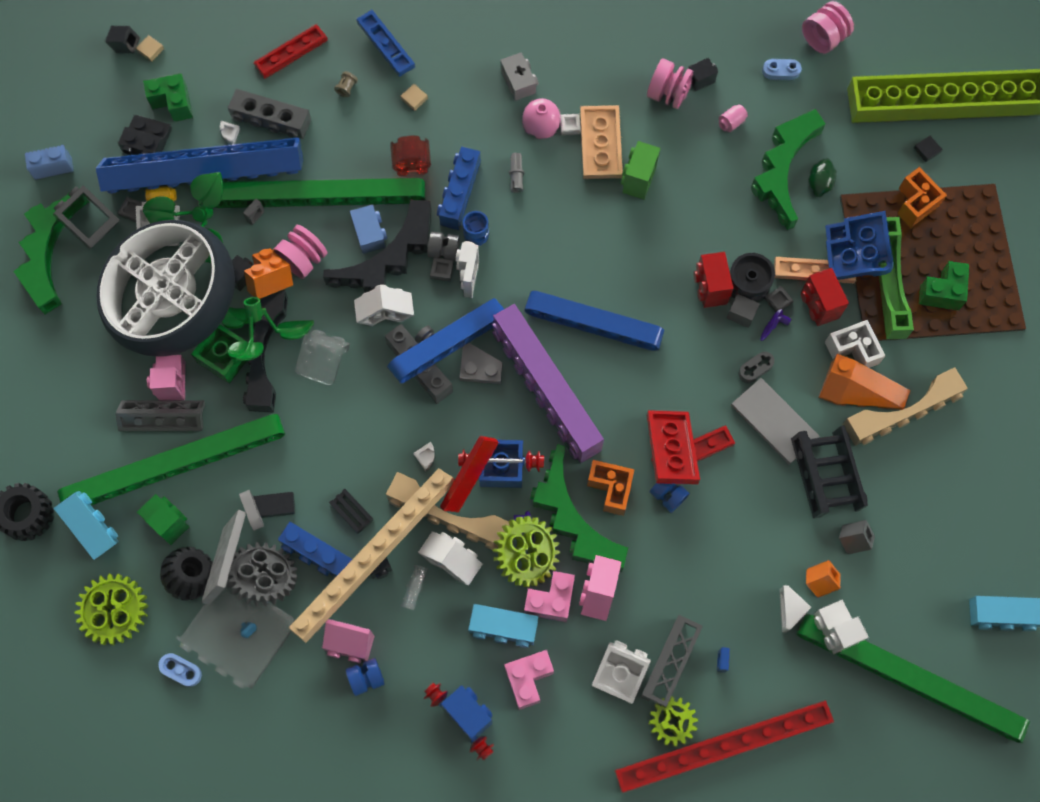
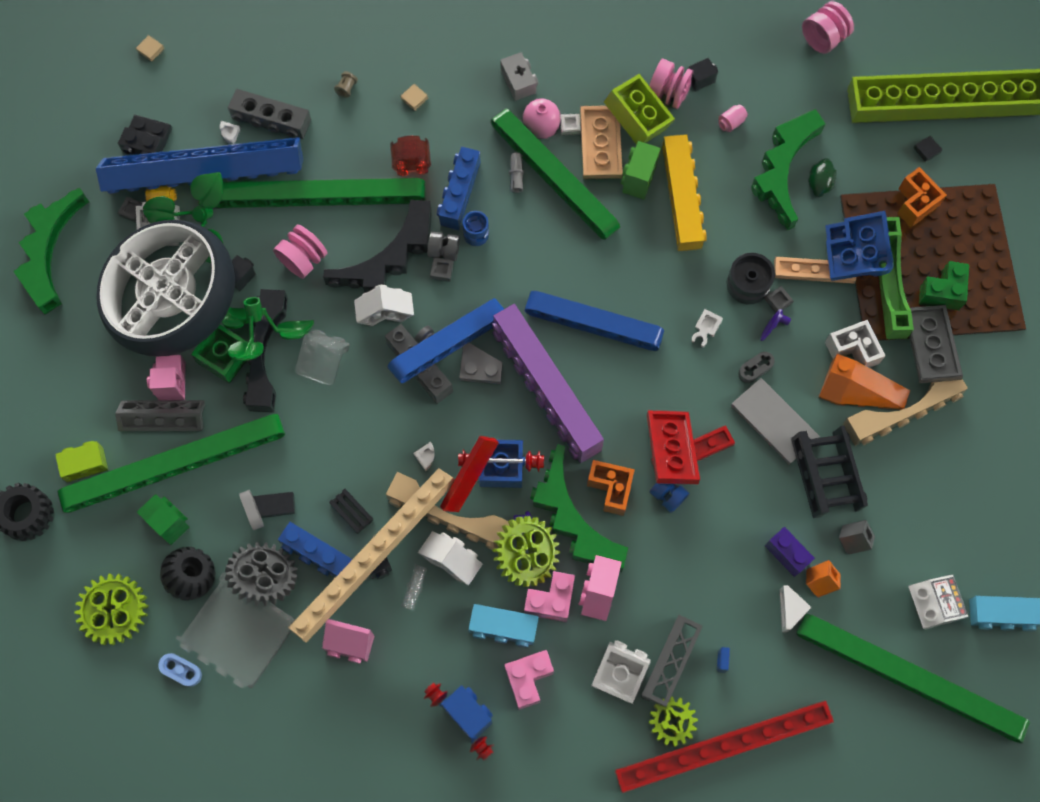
medium blue brick [25,145,74,180] -> none
dark grey window [53,185,119,250] -> none
medium azure brick [54,491,119,560] -> none
black brick [105,26,140,54] -> none
green brick [143,73,193,122] -> none
light grey tile [202,510,246,605] -> none
dark azure rock [240,622,257,638] -> none
dark grey tile [243,199,264,225] -> none
orange brick [244,248,293,299] -> none
red tile [253,24,328,79] -> none
blue wheel [346,658,385,696] -> none
medium blue brick [350,205,387,254] -> none
blue hinge [357,10,415,77] -> none
white plate [456,241,479,298] -> none
red brick [694,251,734,308] -> none
dark grey panel [727,294,760,328] -> none
light blue plate [762,59,801,80] -> none
red brick [801,268,849,326] -> none
white brick [814,600,869,654] -> none
none -> lime brick [55,441,108,483]
none -> green beam [490,108,620,240]
none -> lime brick [604,74,675,145]
none -> yellow brick [662,134,707,251]
none -> white plate [692,309,723,348]
none -> dark purple brick [765,526,815,578]
none -> white piece [908,575,969,630]
none -> dark grey tile [909,305,963,383]

